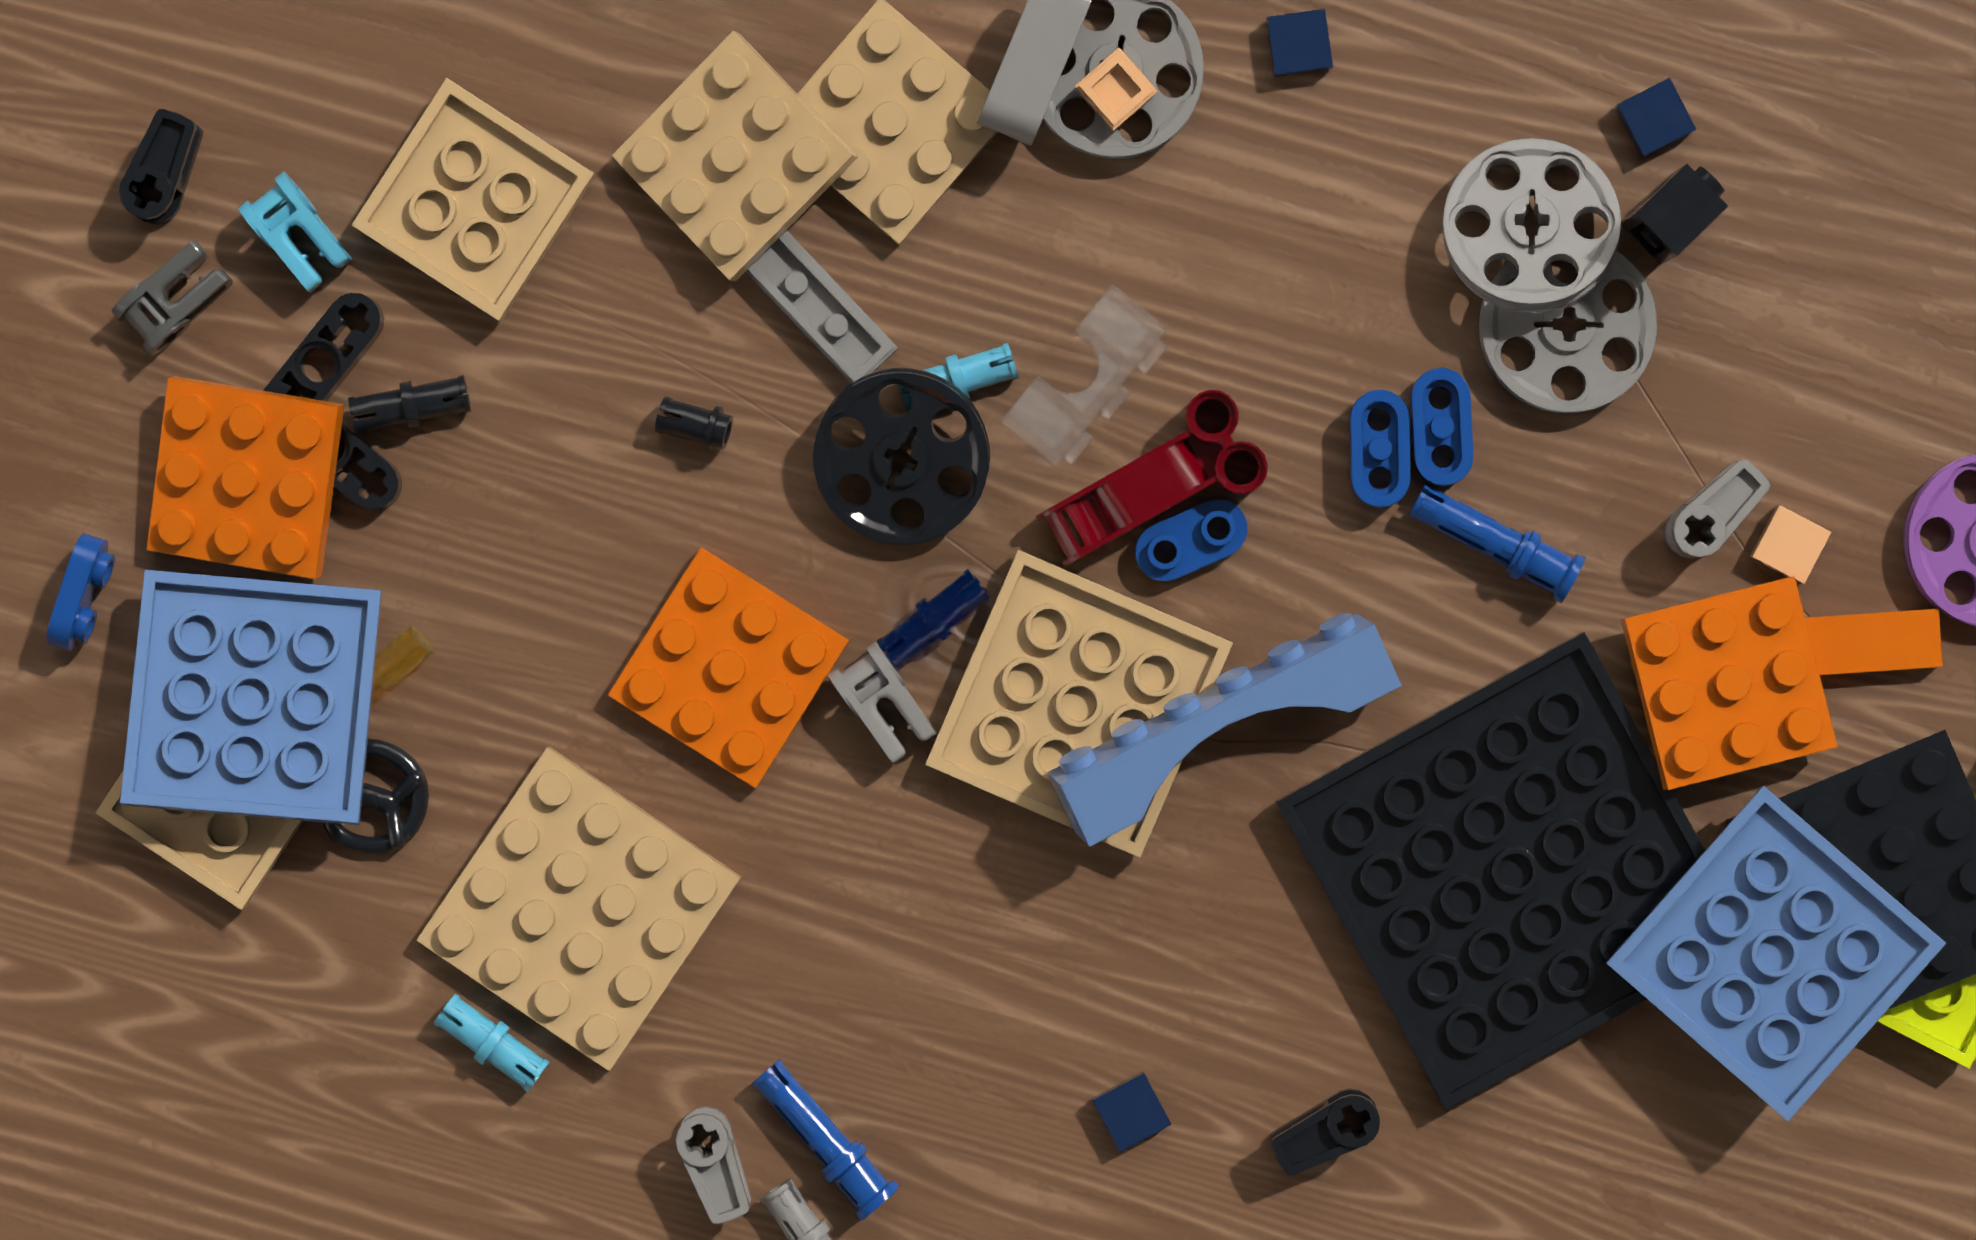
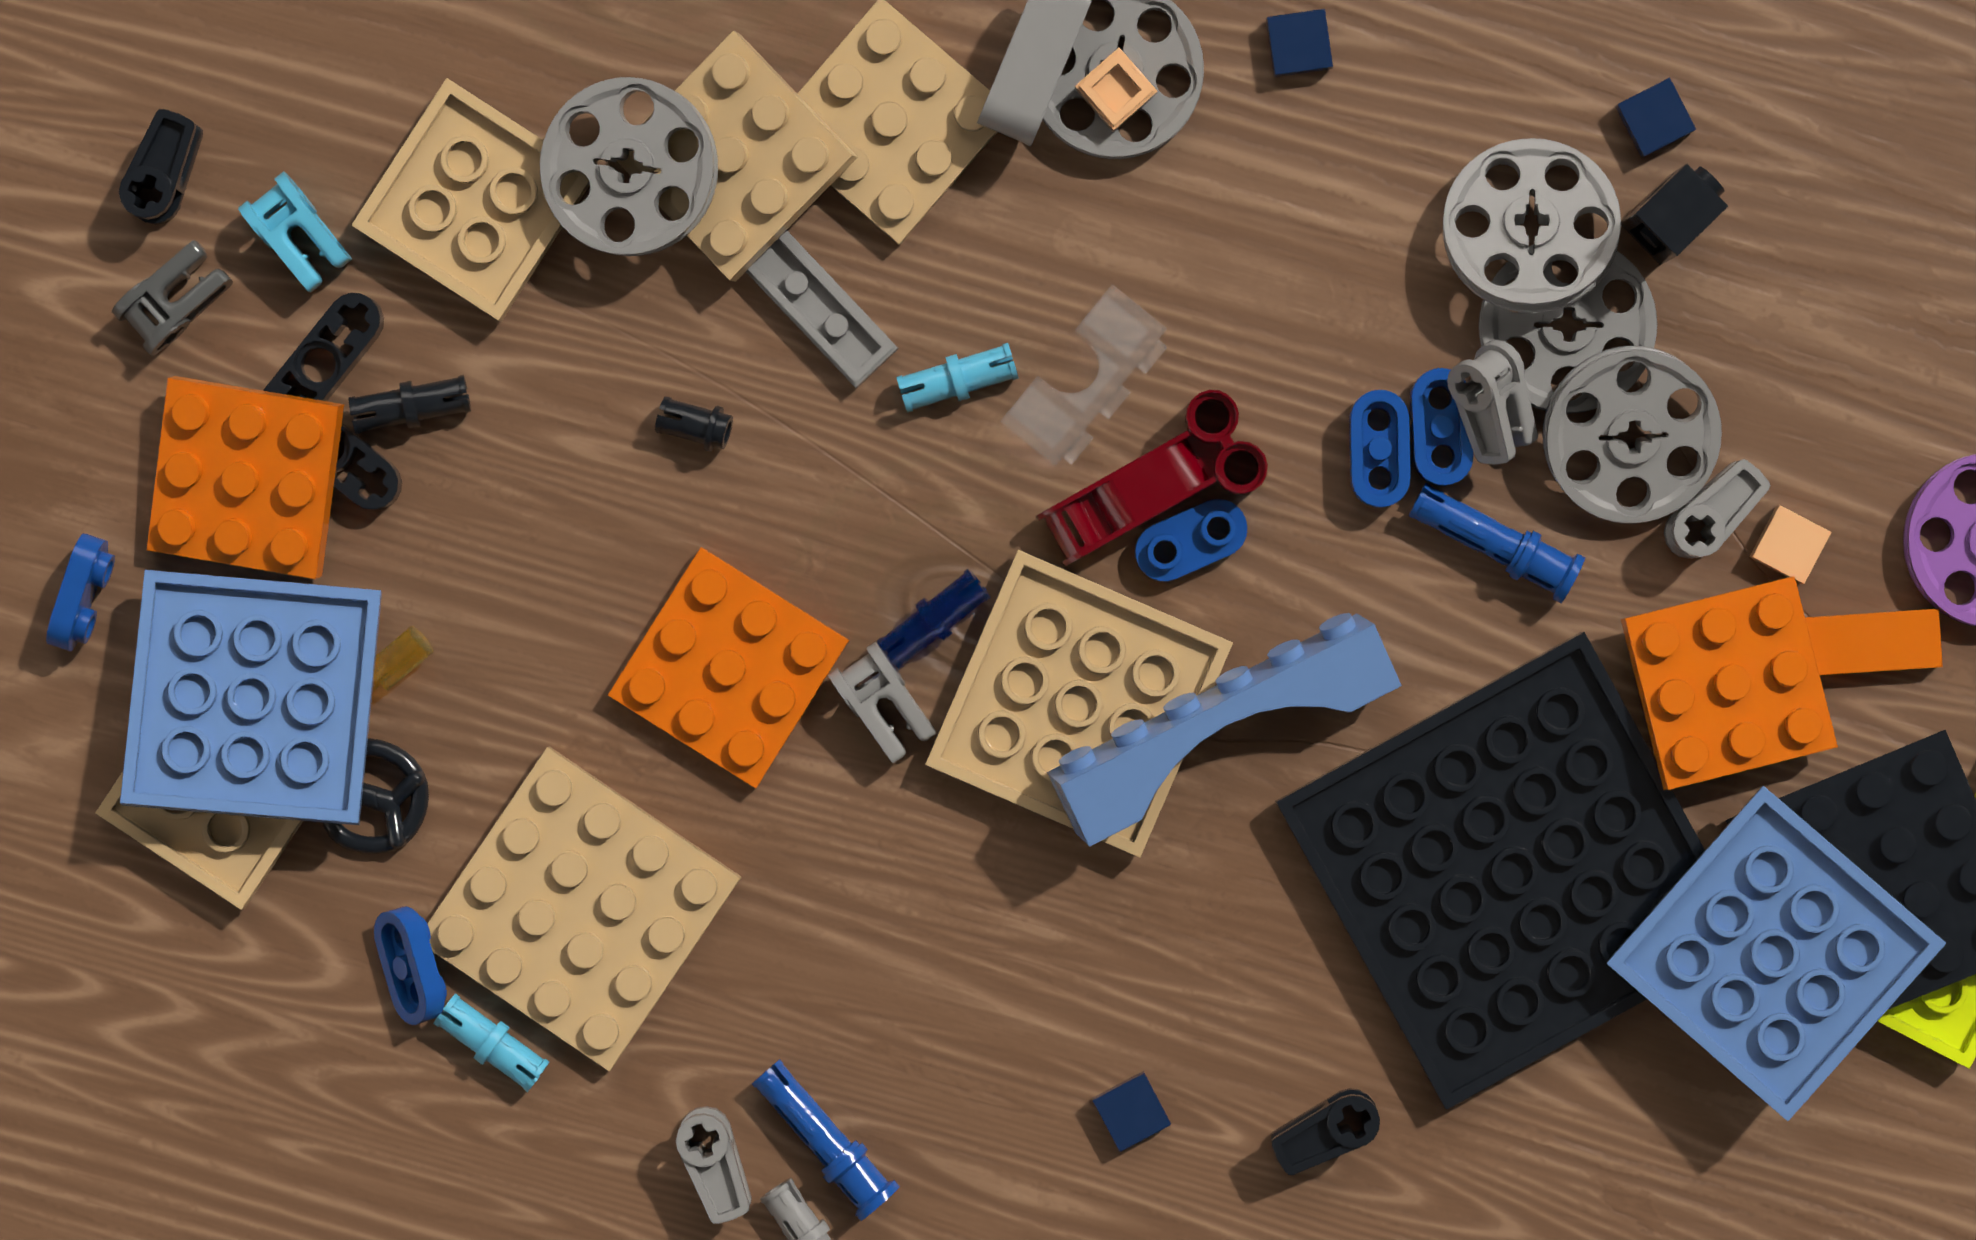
black wedge [813,368,990,545] -> none
none -> blue plate [374,906,447,1025]
none -> light grey wedge [540,77,718,256]
none -> light grey piece [1447,340,1538,465]
none -> light grey wedge [1542,346,1722,523]

